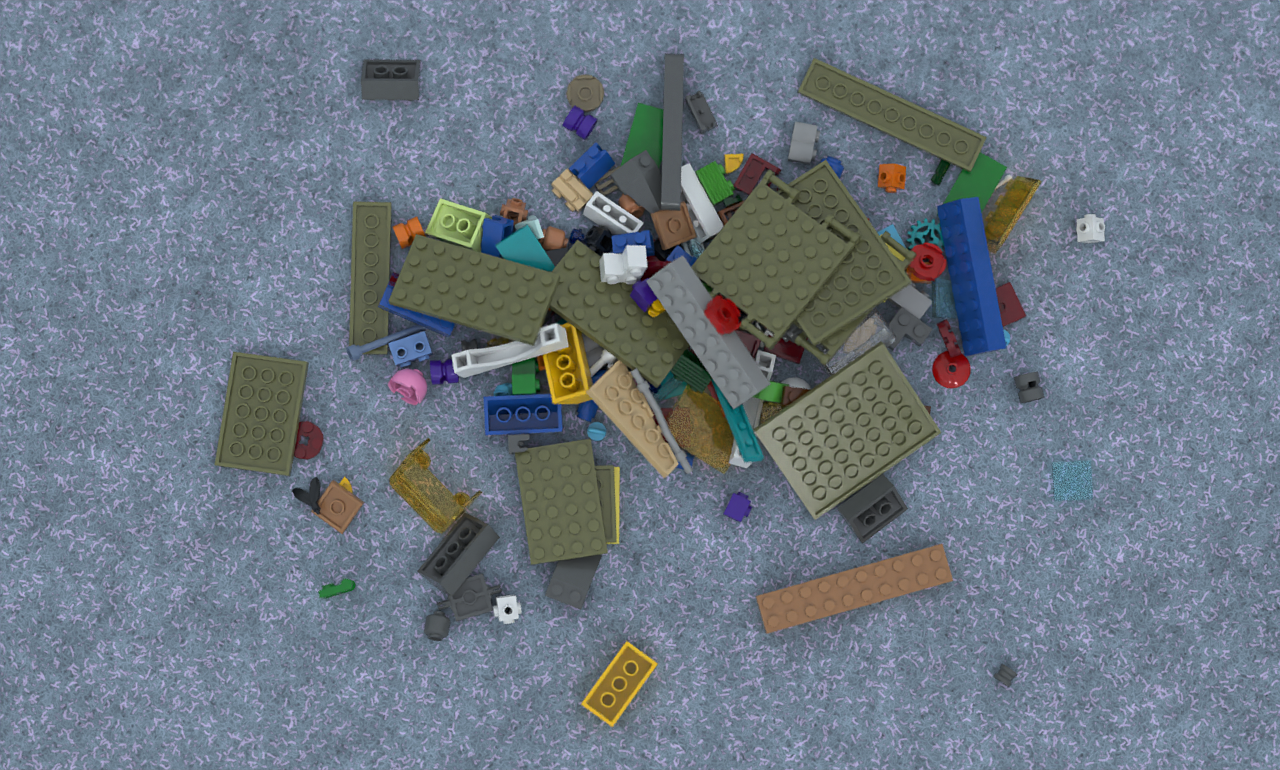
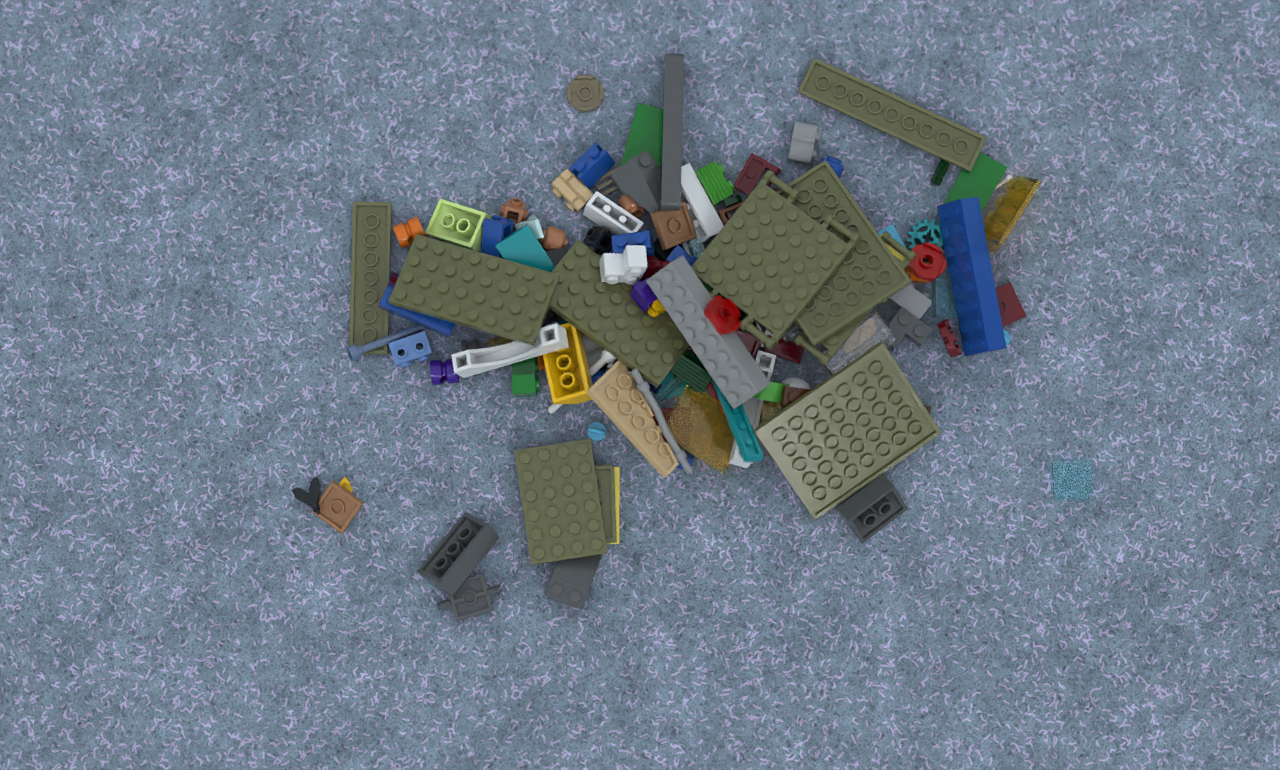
olive plate [215,352,309,476] -> none
dark red plate [294,421,324,460] -> none
green plate [318,579,356,599] -> none
dark grey slope [361,59,420,101] -> none
bright pink cylinder [388,369,427,405] -> none
clear yellow windscreen [389,438,482,533] -> none
dark grey head [424,611,451,641] -> none
blue slope [484,394,563,435] -> none
white brick [493,594,522,624] -> none
medium azure tile [494,383,513,396] -> none
dark grey hinge [508,433,530,454] -> none
dark purple wheel [562,105,598,140] -> none
clear blue plate [569,228,585,244] -> none
blue brick [576,400,599,422] -> none
yellow brick [581,641,658,727] -> none
dark grey hinge [685,91,718,134] -> none
dark purple brick [723,492,752,523] -> none
yellow tile [724,154,743,174] -> none
medium nougat brick [755,544,953,634] -> none
orange brick [878,163,906,193] -> none
red dish [932,351,971,389] -> none
dark grey wheel [993,664,1018,687] -> none
dark grey wheel [1014,371,1045,404] -> none
white brick [1076,214,1105,243] -> none

